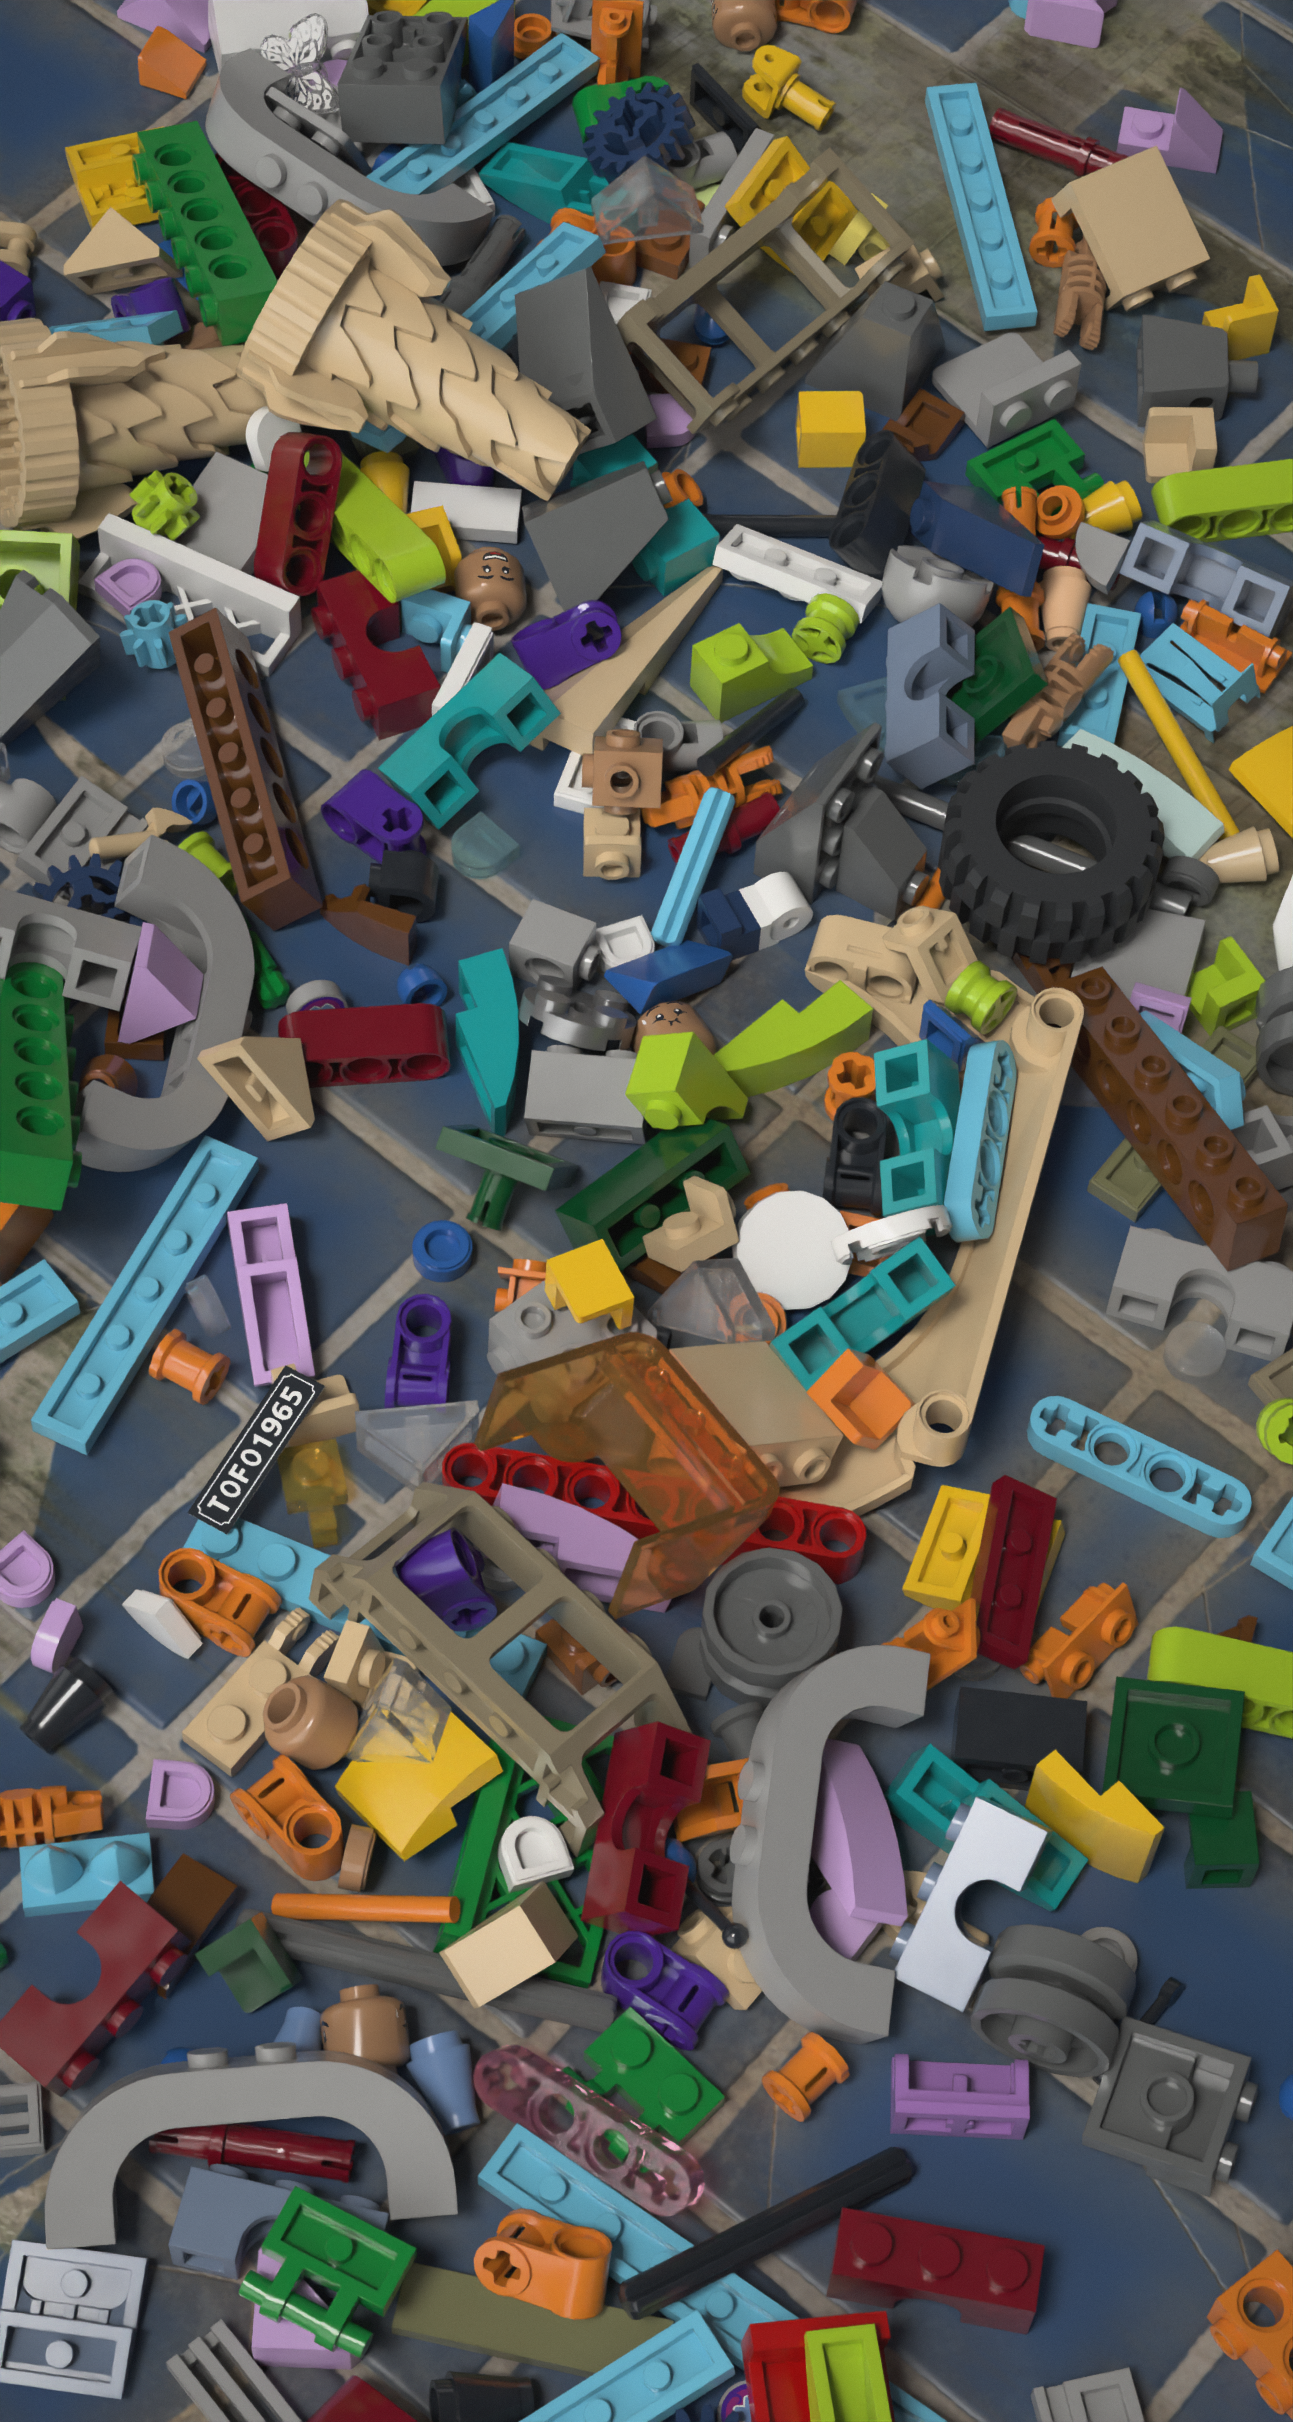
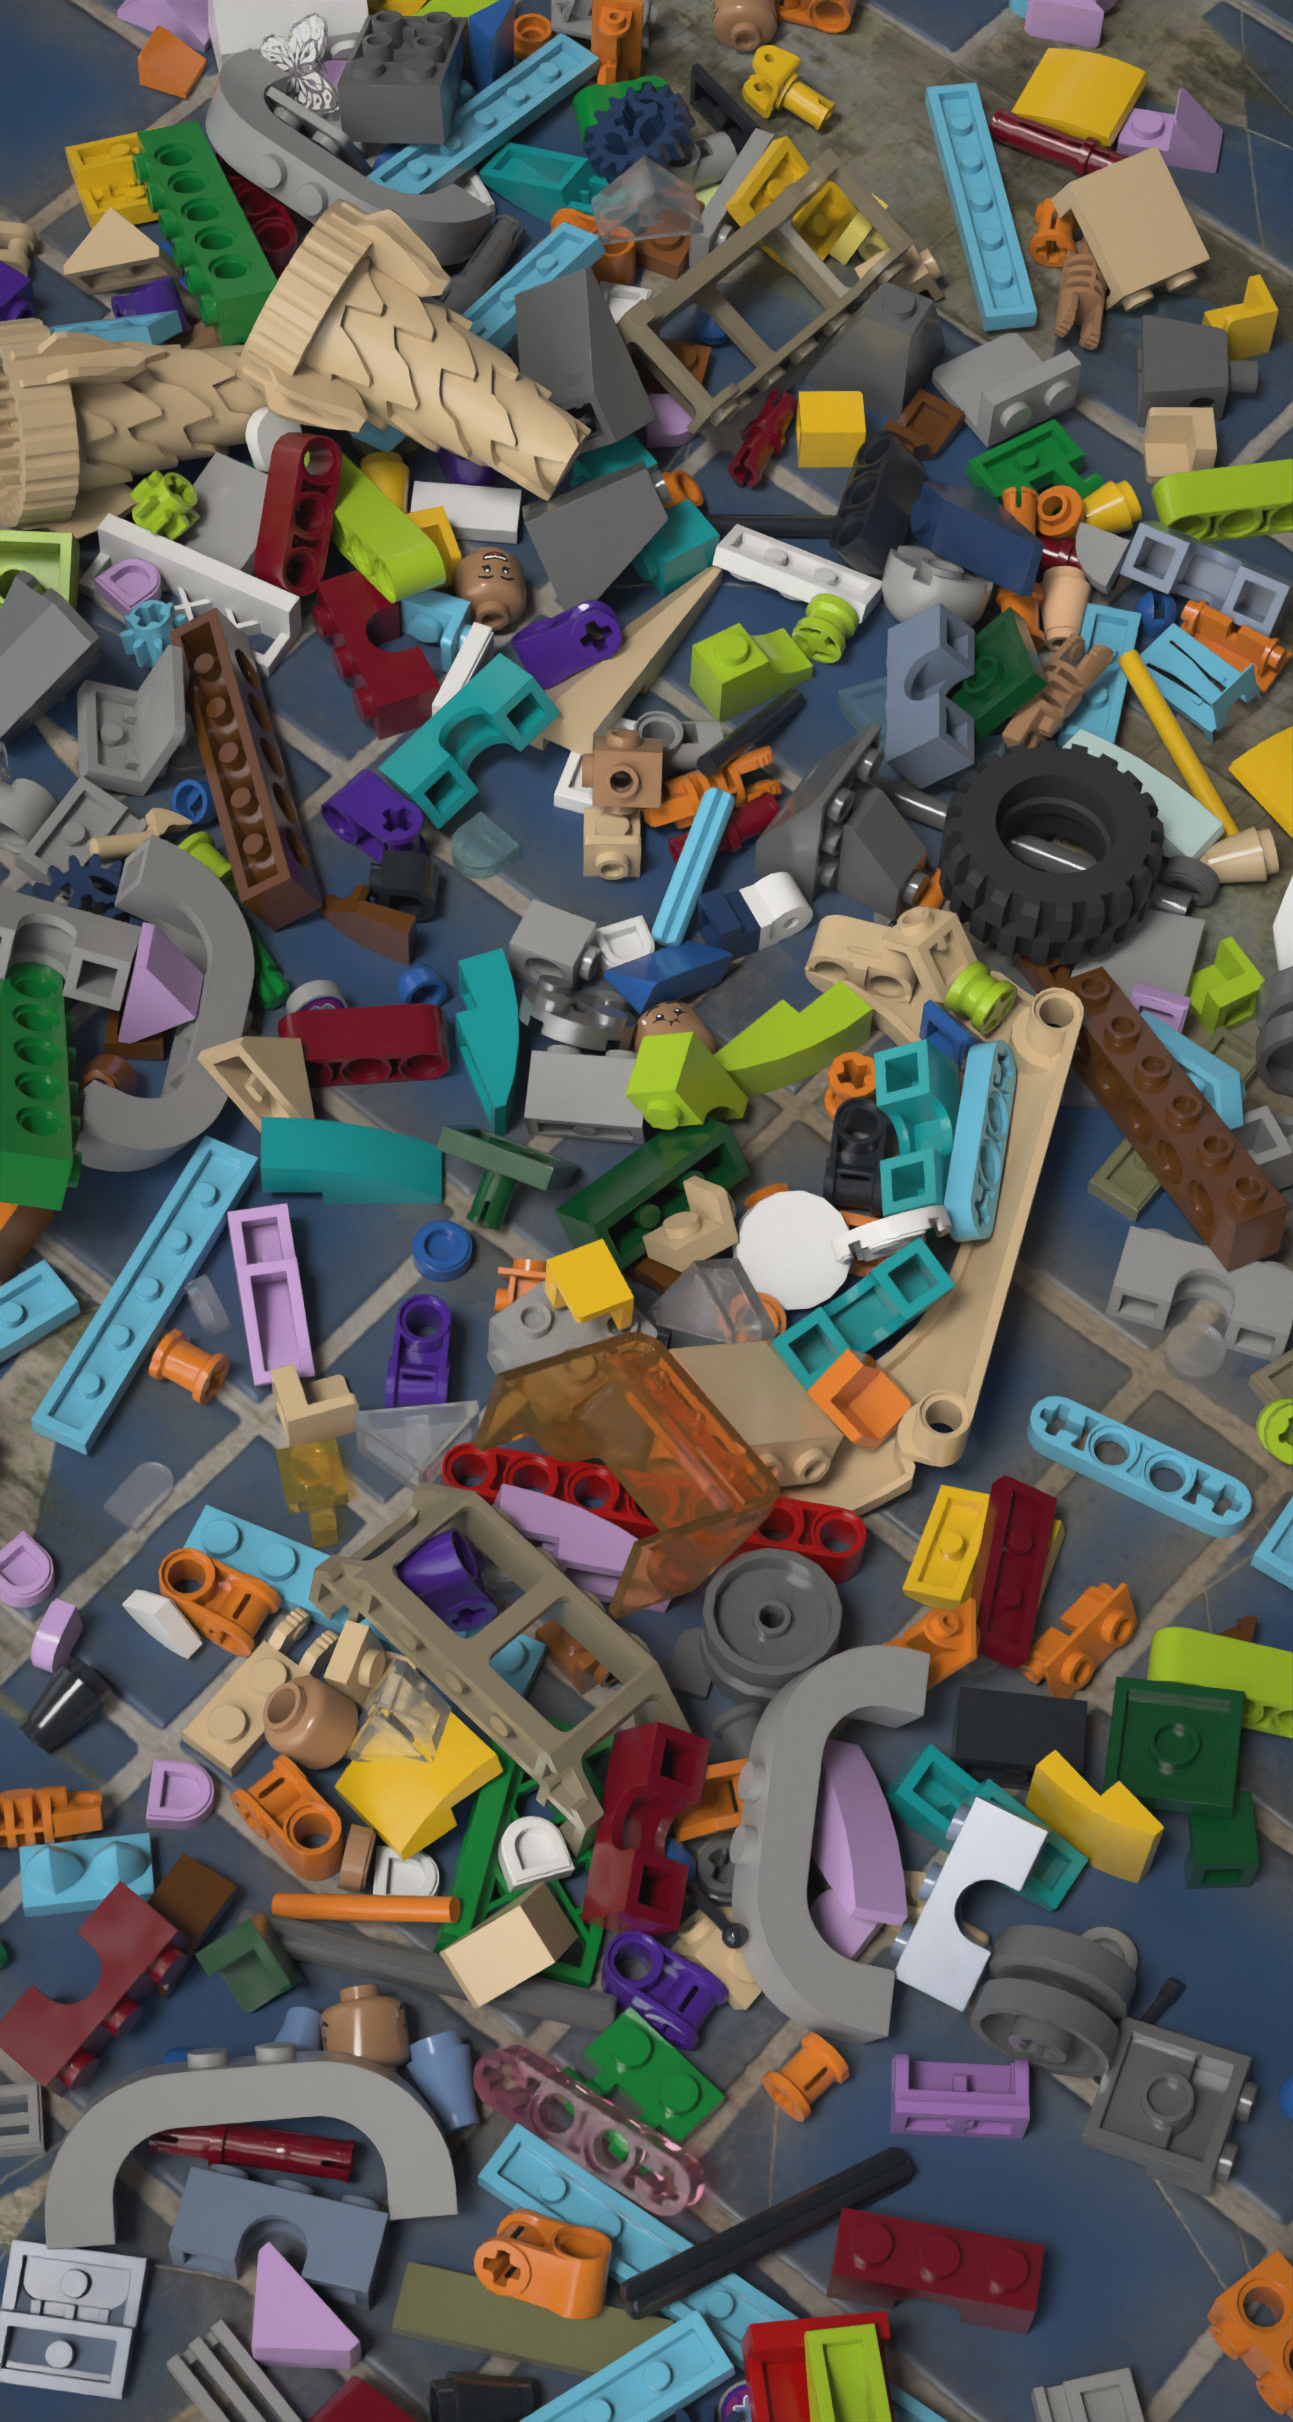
black sticker [187,1365,325,1535] -> none
green plate [238,2186,417,2359] -> none
none -> light grey bracket [77,645,191,797]
none -> clear piece [103,1462,174,1534]
none -> teal slope [260,1117,442,1204]
none -> white tile [373,1846,439,1896]
none -> dark red pin [728,390,798,487]
none -> yellow slope [1011,48,1149,146]

